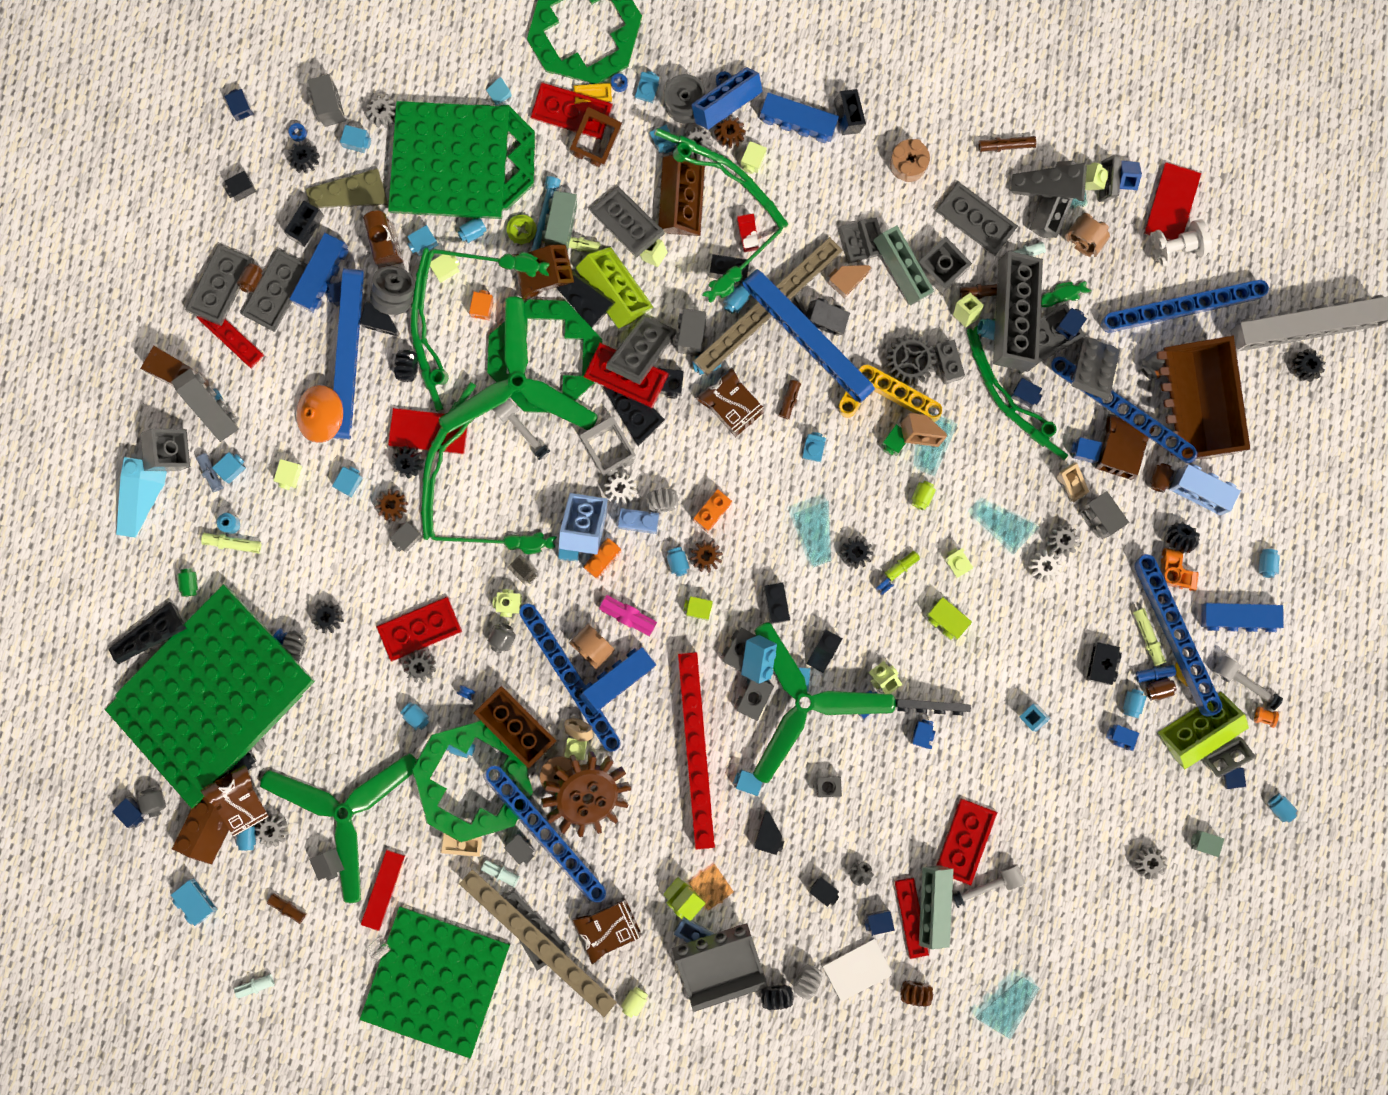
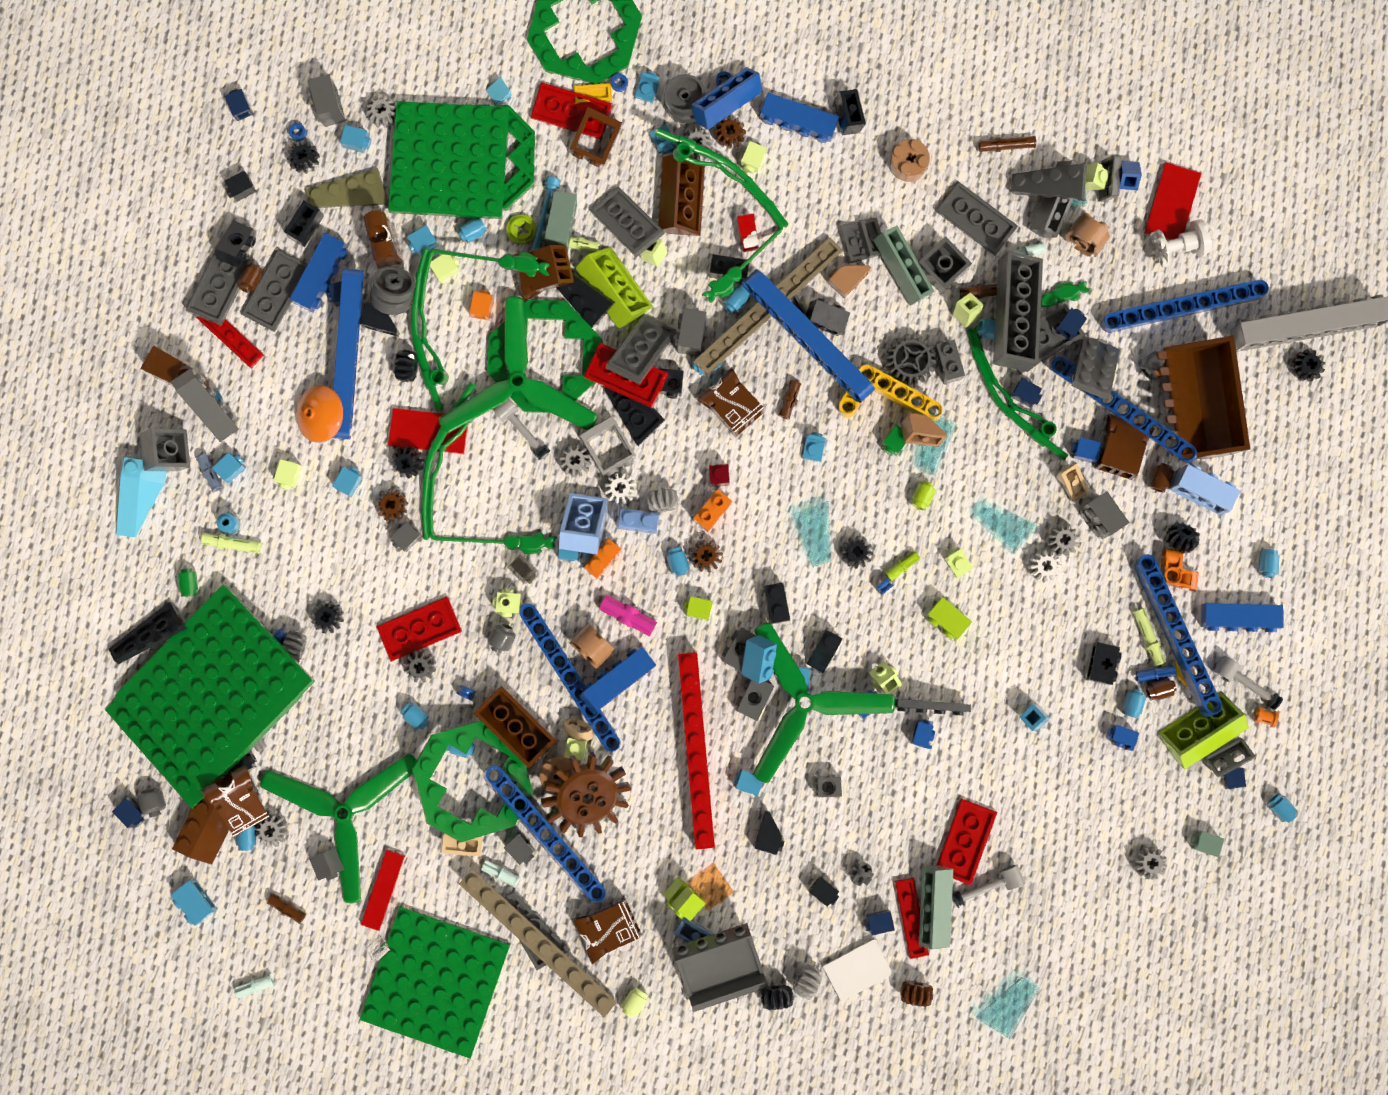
none -> black brick [215,220,256,267]
none -> light grey gear [559,445,592,478]
none -> dark red brick [709,464,730,487]

